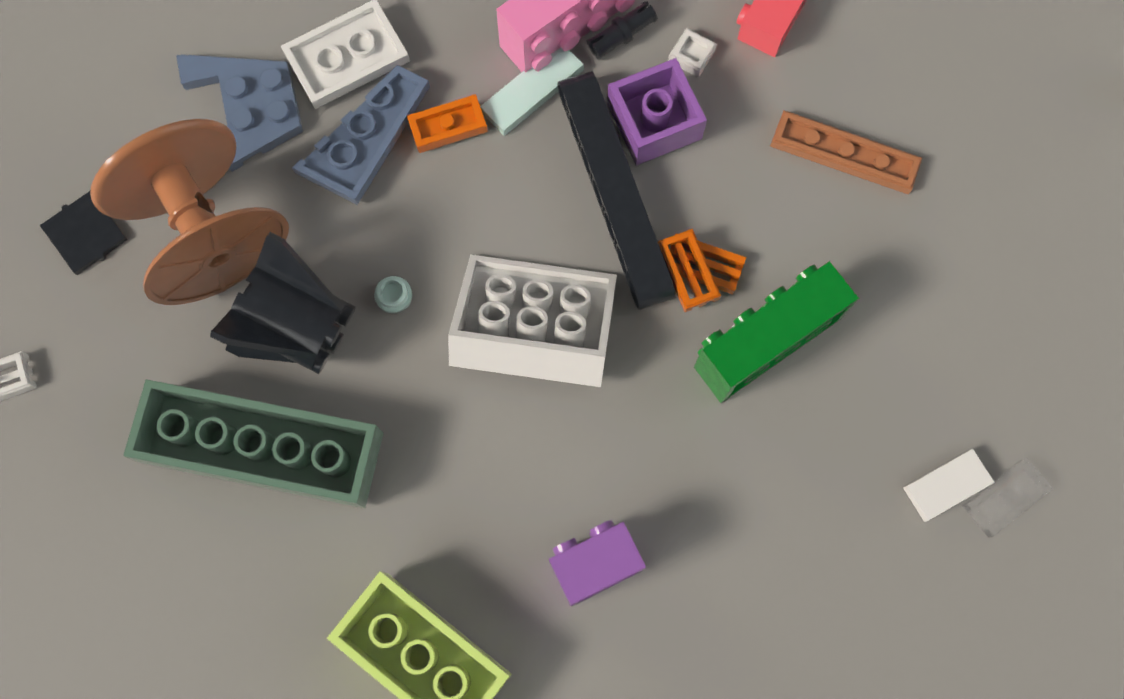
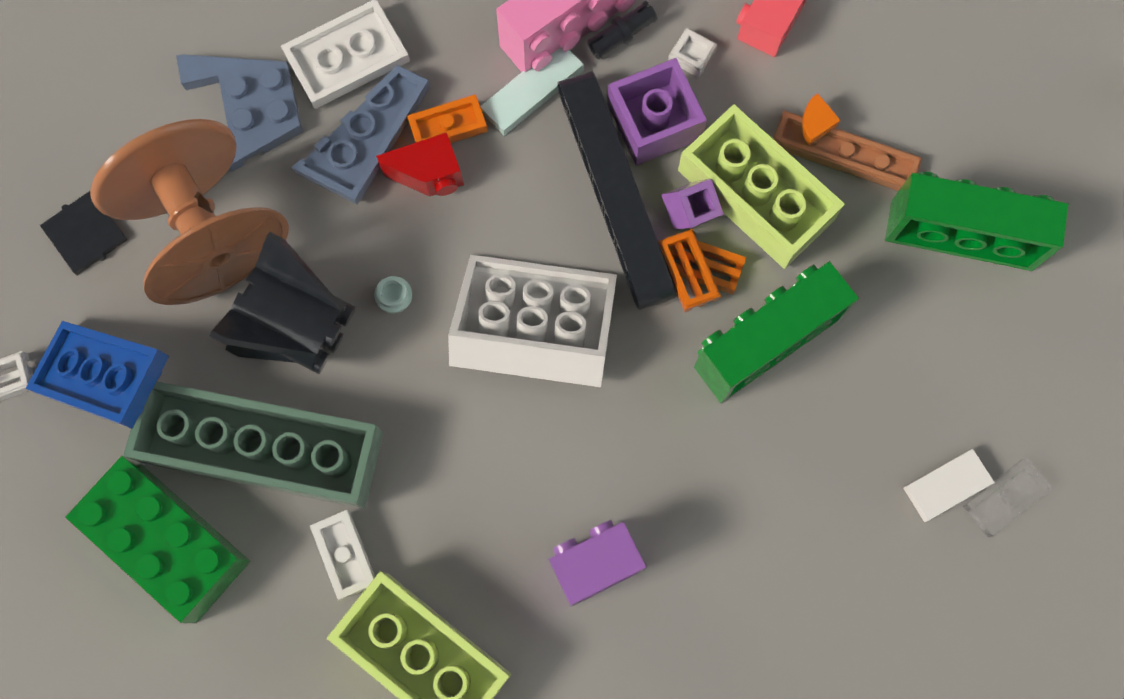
none -> blue plate [25,321,169,429]
none -> green brick [65,456,251,623]
none -> white plate [310,510,375,600]
none -> red slope [376,132,464,197]
none -> medium lavender brick [661,179,724,229]
none -> yellowish green brick [678,104,845,269]
none -> orange tile [802,93,841,145]
none -> green brick [885,172,1069,271]

